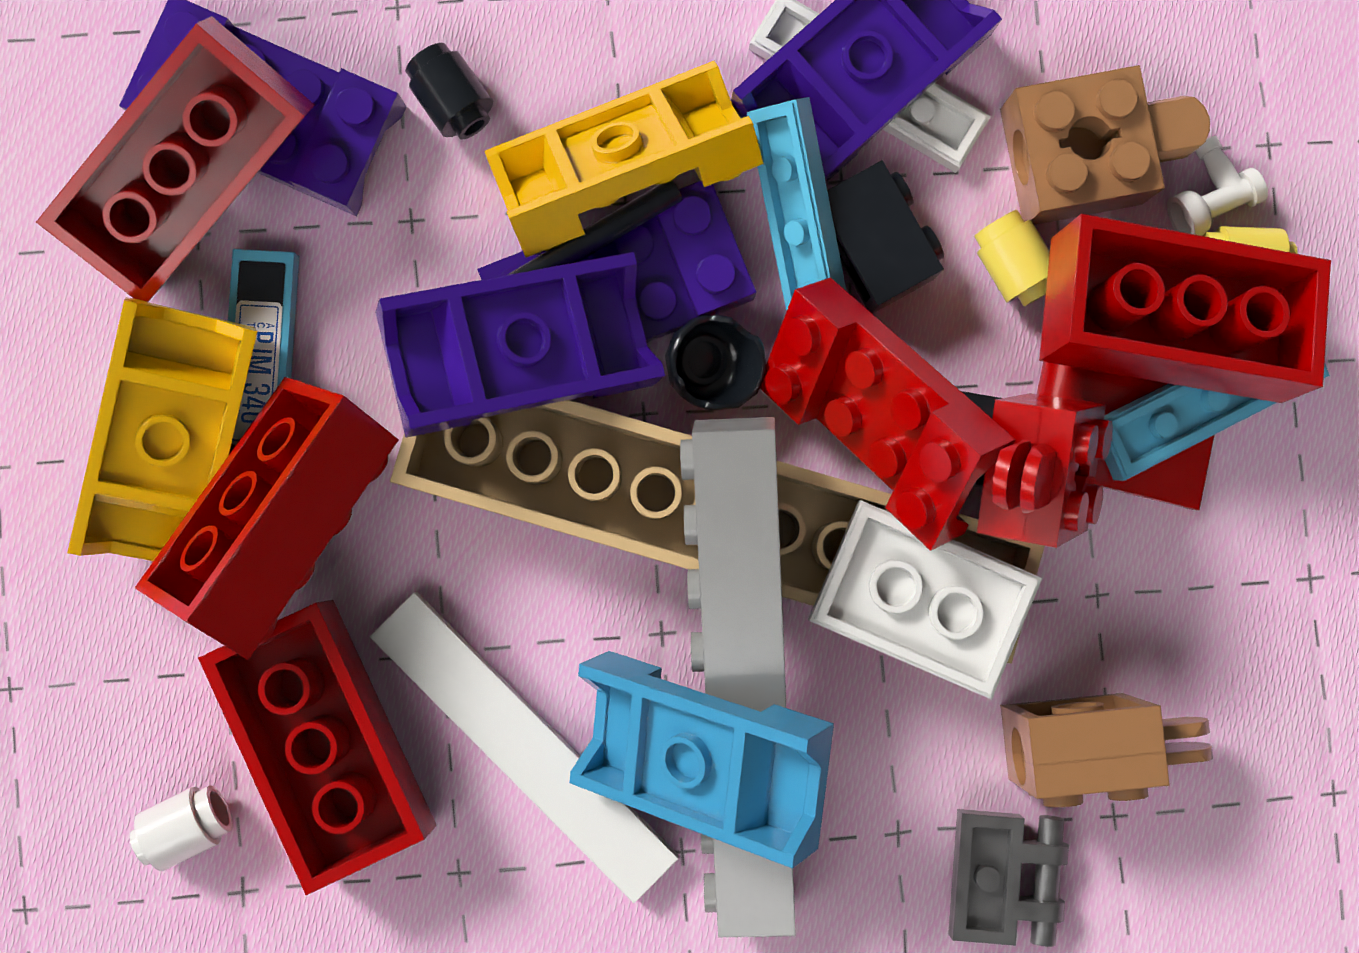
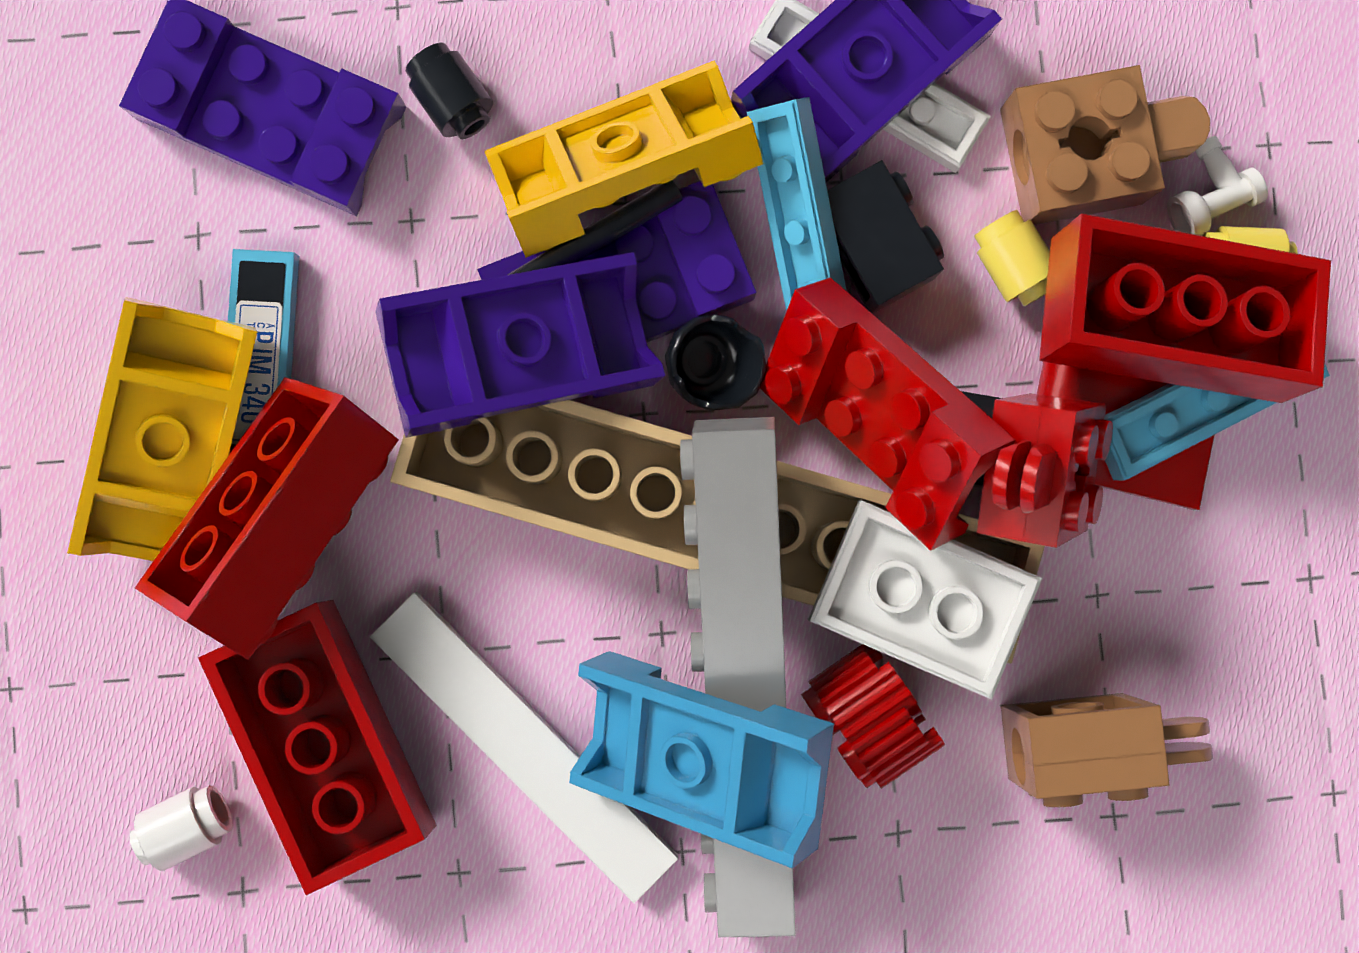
brick [36,16,315,302] -> none
flat silver plate [948,809,1069,947] -> none
none -> red brick [801,644,945,789]

